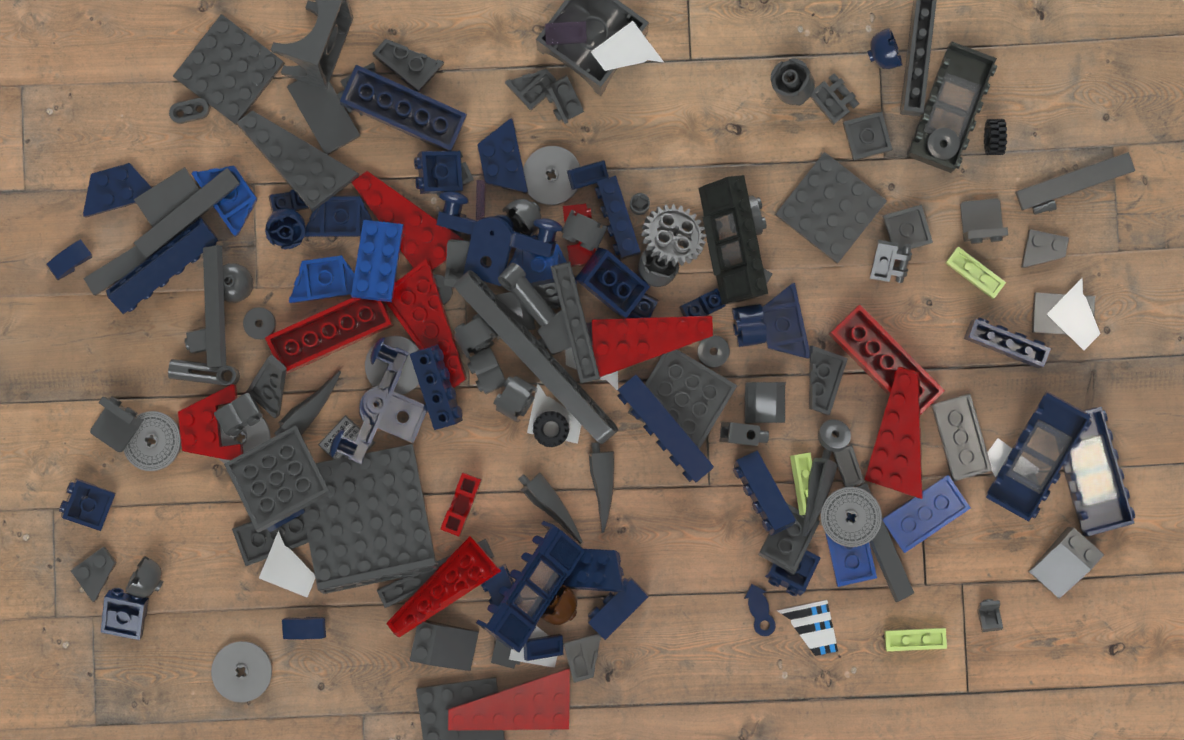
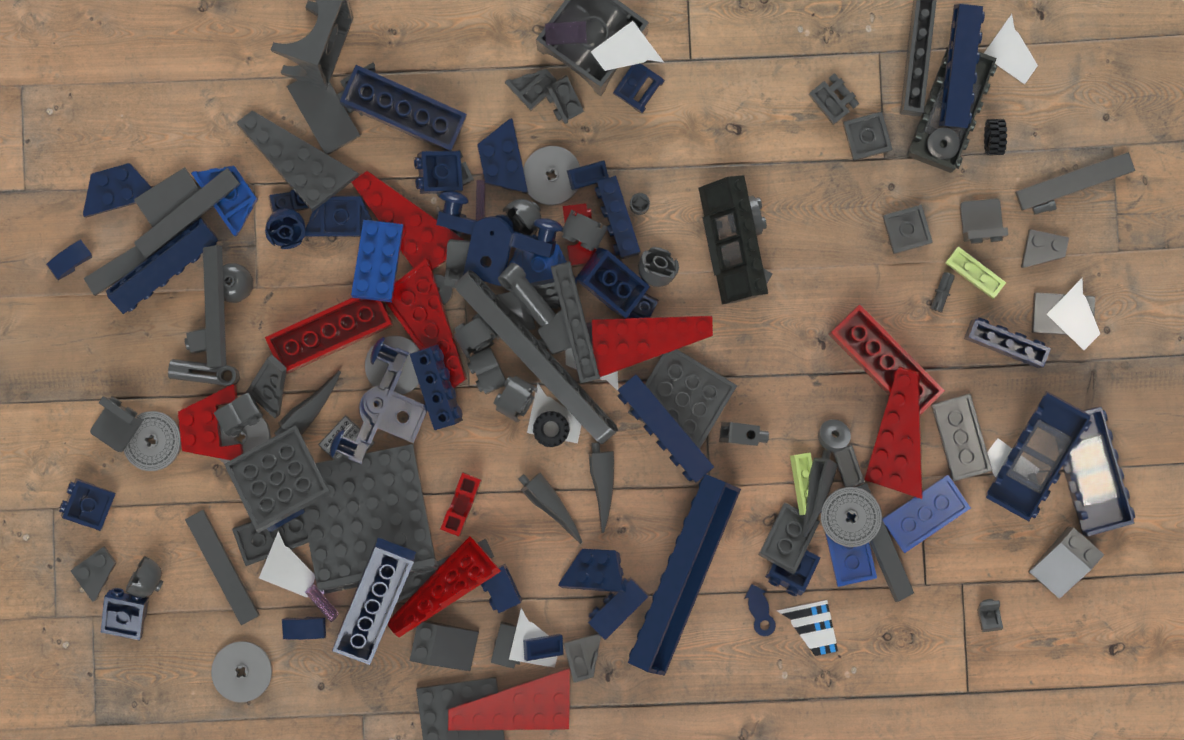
dark grey plate [169,98,210,124] -> none
dark grey plate [173,14,285,125] -> none
dark grey piece [243,307,276,340] -> none
blue wing [289,255,355,303] -> none
dark grey wing [373,39,444,92] -> none
dark blue window [476,521,585,653] -> none
reddish brown cylinder [541,584,577,625] -> none
light grey gear [641,204,706,266] -> none
dark blue slope [679,288,726,316] -> none
dark grey piece [697,335,730,368] -> none
dark blue brick [732,304,767,347] -> none
dark blue brick [733,450,796,536] -> none
dark grey slope [745,382,786,423] -> none
dark blue wing [762,283,810,359] -> none
dark grey brick [771,58,815,106] -> none
dark grey plate [775,152,887,264] -> none
dark grey wing [809,346,848,415] -> none
dark blue cylinder [867,28,903,69] -> none
plate [870,240,912,283] -> none
yellowish green plate [884,628,947,652] -> none
none -> dark grey tile [185,510,260,625]
none -> clear purple tile [305,585,339,622]
none -> brick [332,538,416,665]
none -> dark blue plate [613,63,665,114]
none -> dark blue piece [628,474,741,676]
none -> dark grey axle [930,272,955,313]
none -> dark blue brick [939,4,985,128]
none -> white sticker [984,14,1038,84]

